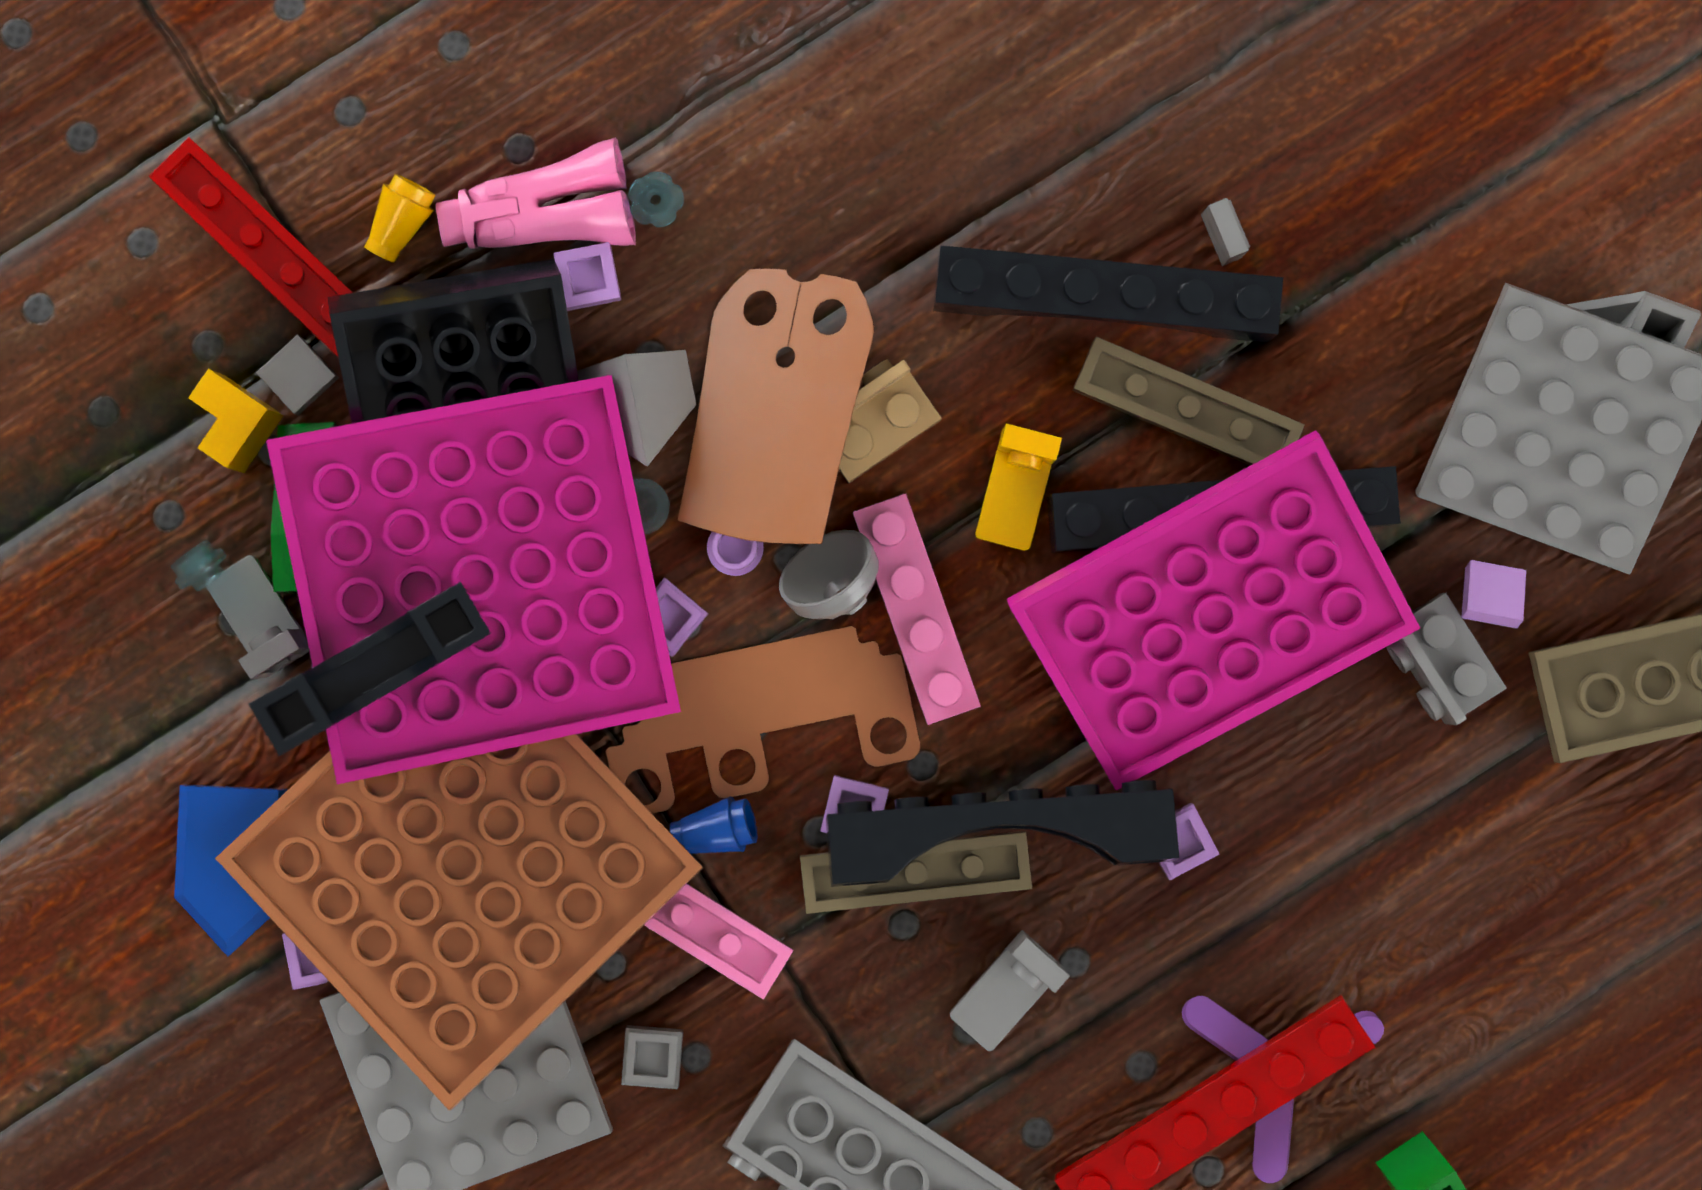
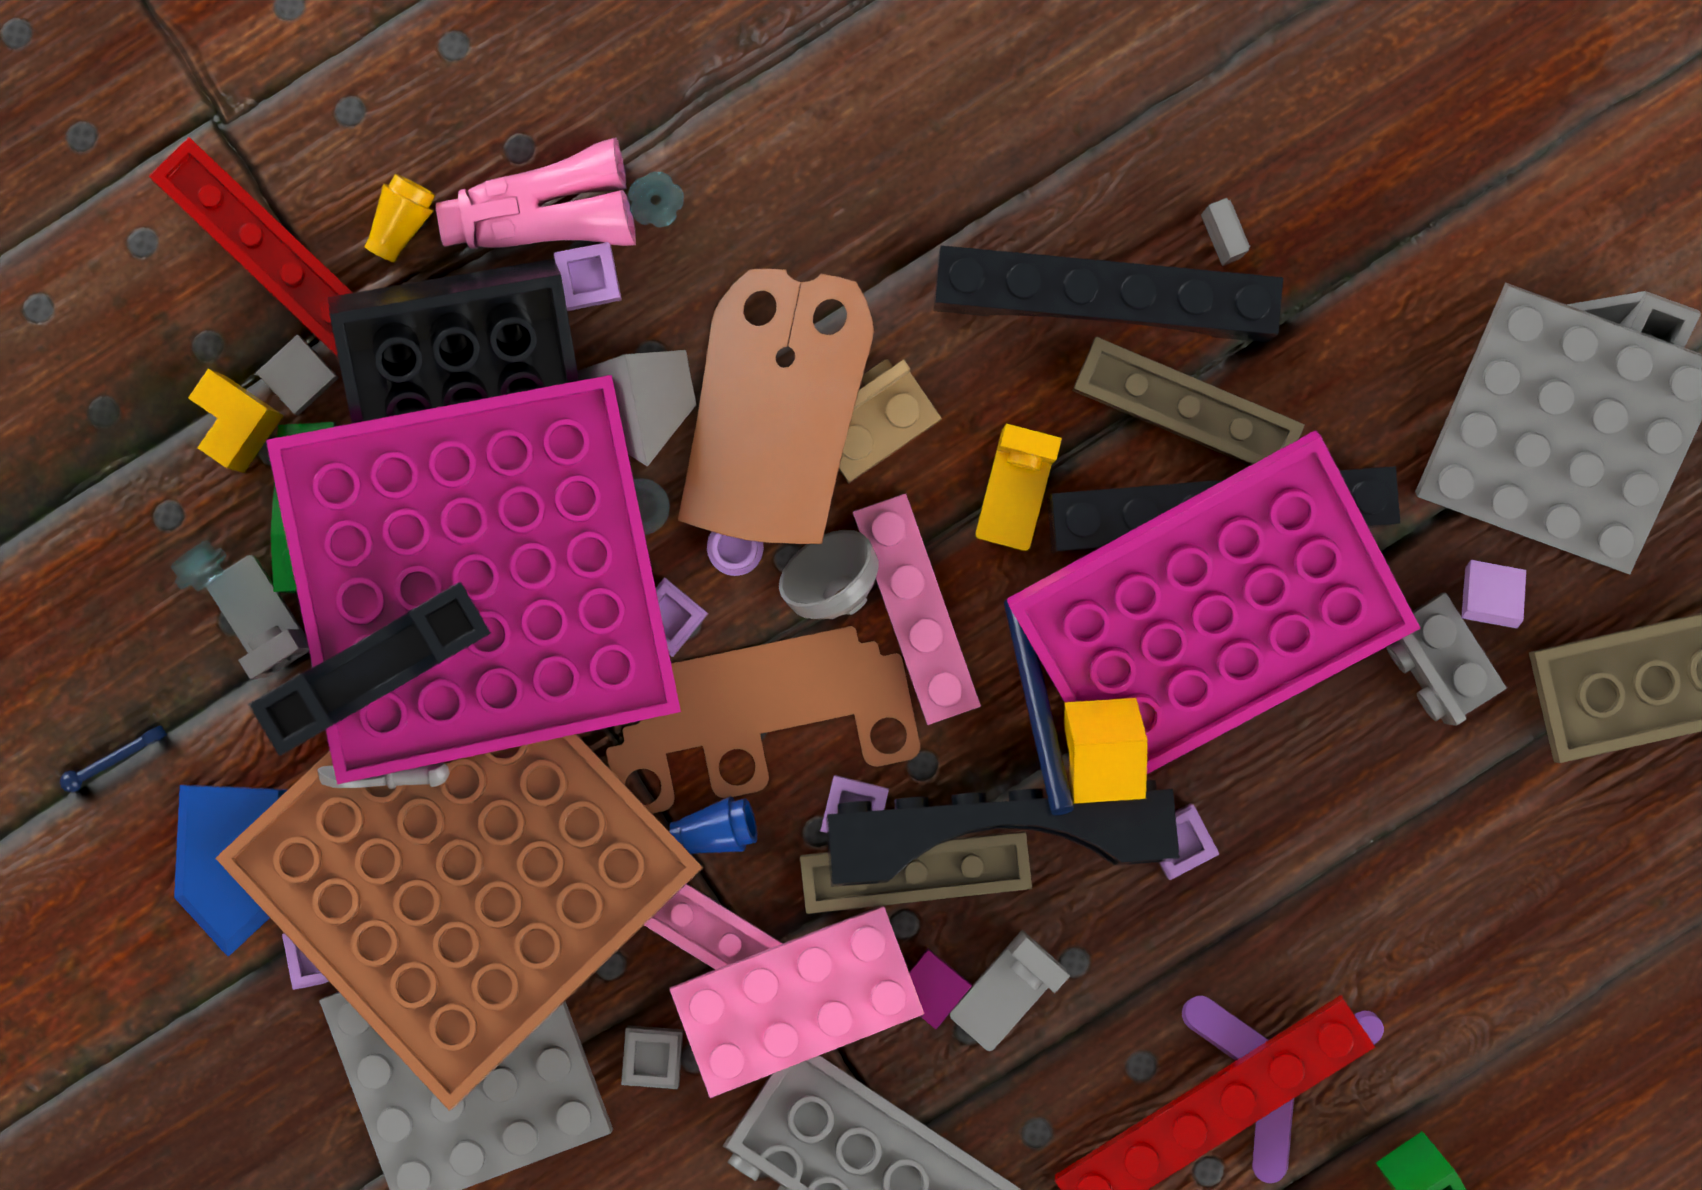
none -> dark blue hinge [60,725,167,793]
none -> light grey piece [317,762,450,789]
none -> bright pink plate [669,906,924,1098]
none -> magenta tile [909,948,972,1029]
none -> dark blue bar [1004,600,1074,815]
none -> yellow piece [1064,698,1148,804]

